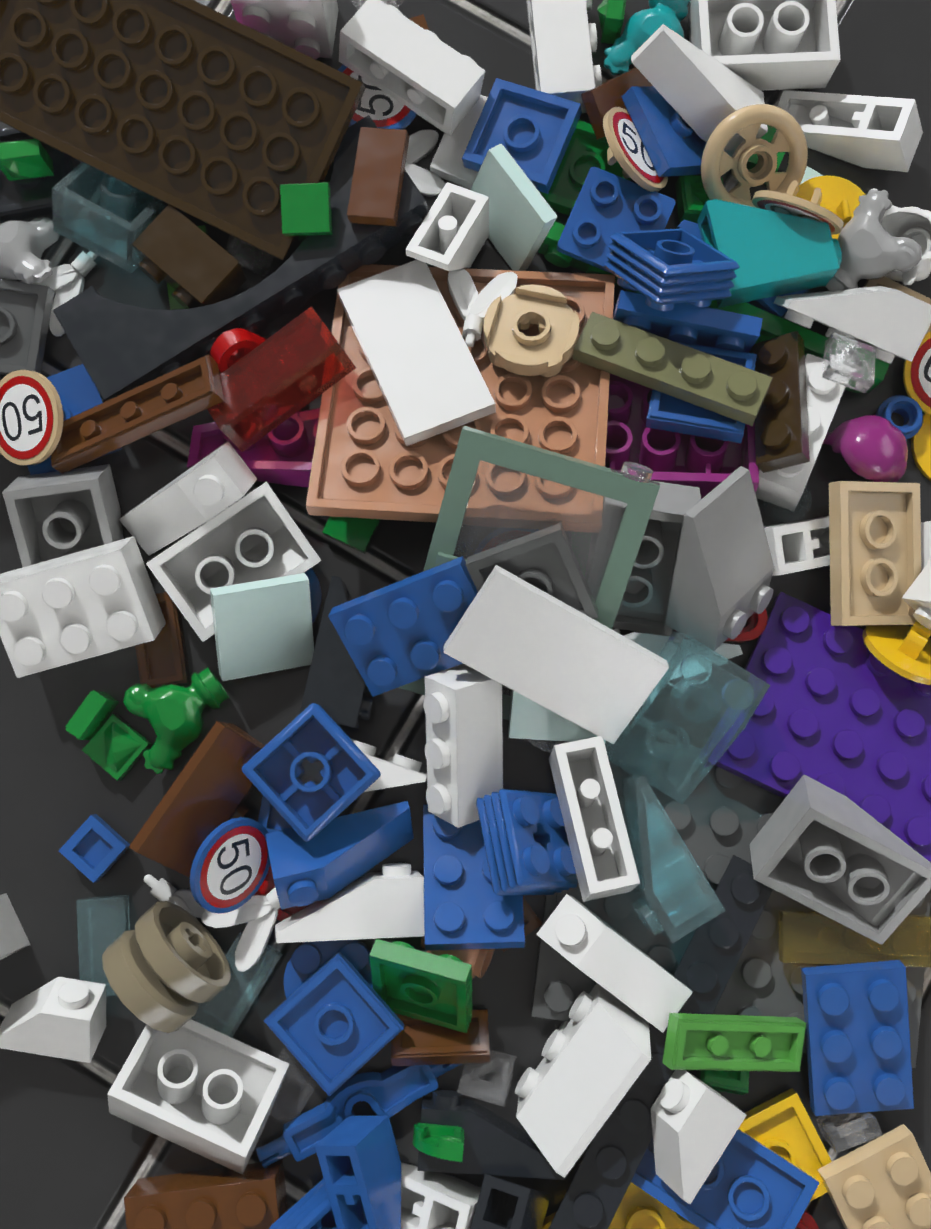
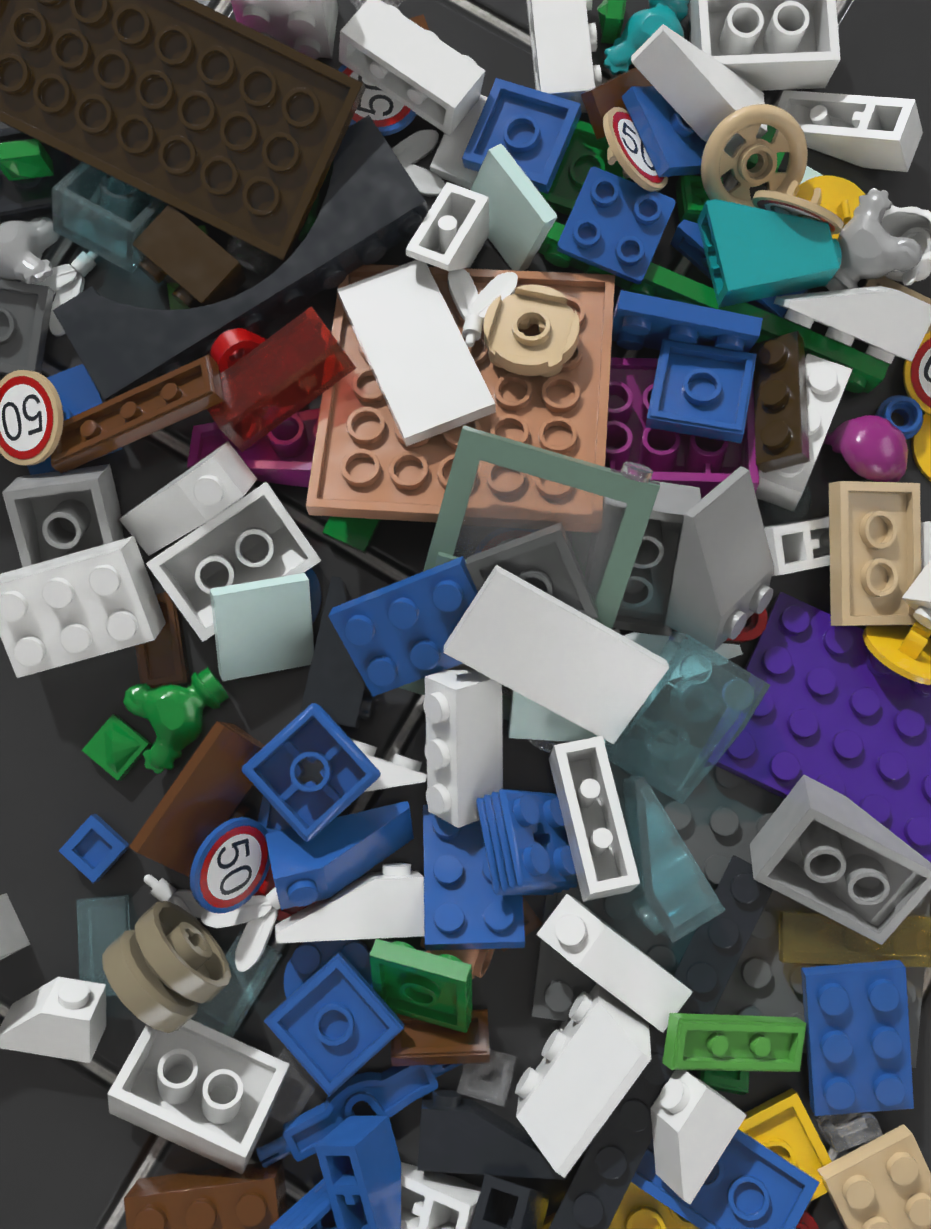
green tile [65,690,119,740] -> none
green tile [280,182,332,236] -> none
reddish brown tile [347,127,409,226] -> none
green tile [413,1122,464,1162] -> none
olive plate [573,312,773,426] -> none
blue brick [604,228,740,311] -> none
clear tile [822,332,876,393] -> none

